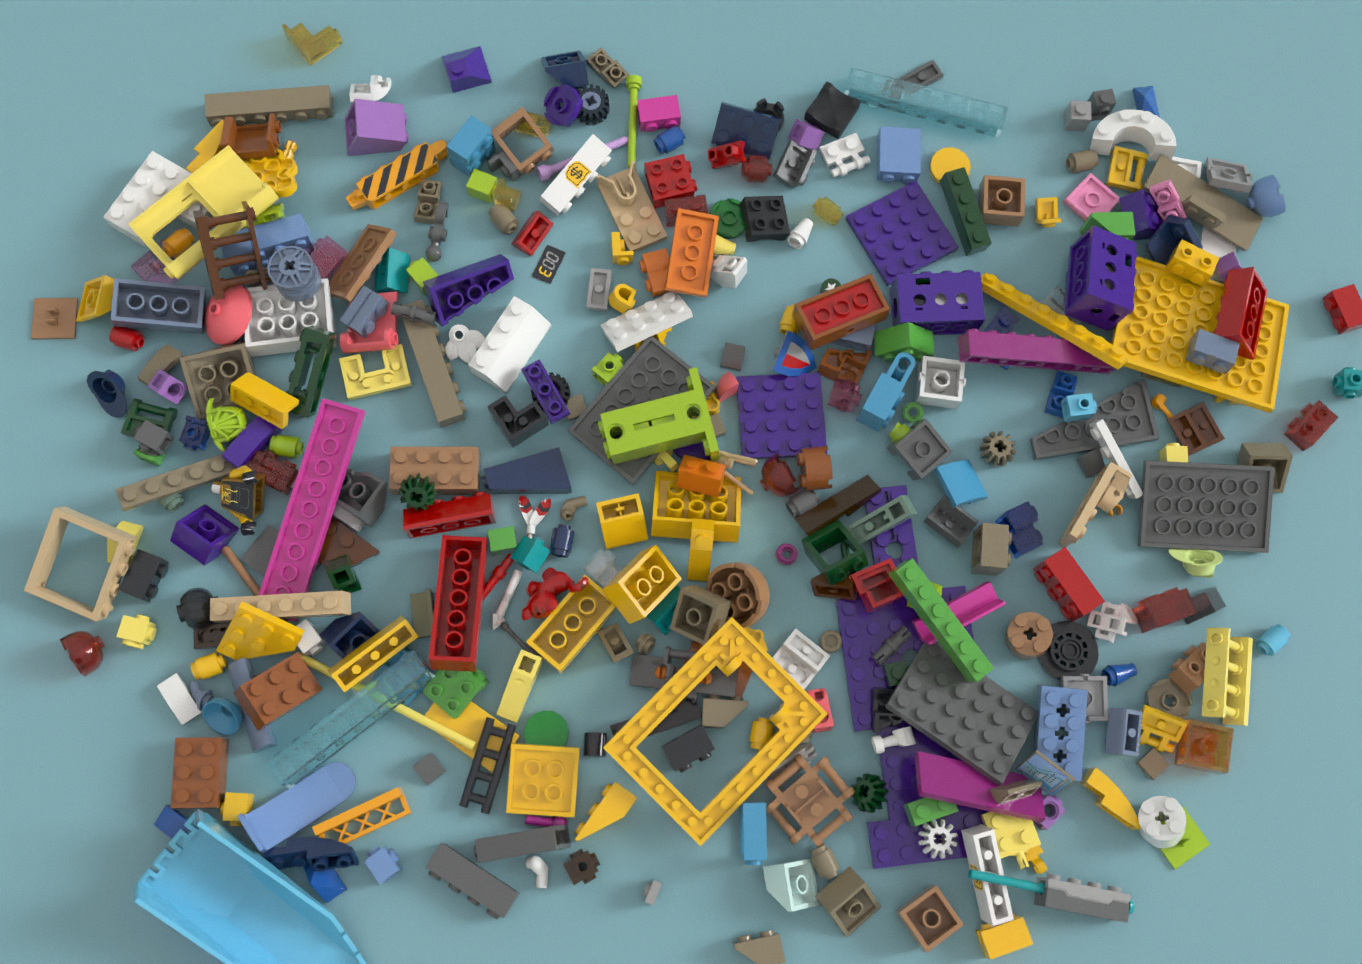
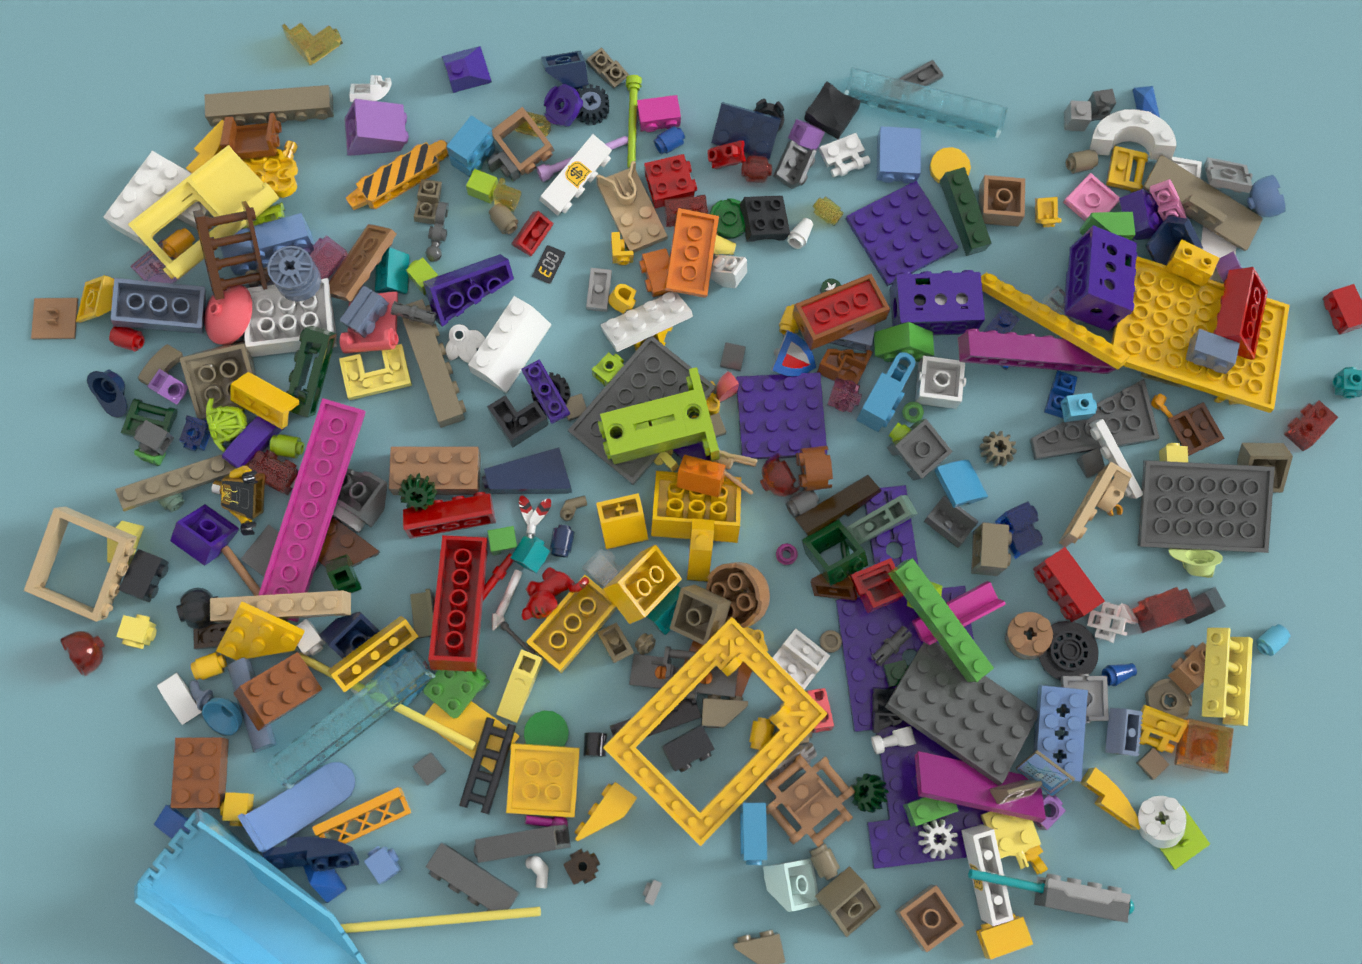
none -> light yellow piece [340,907,541,933]

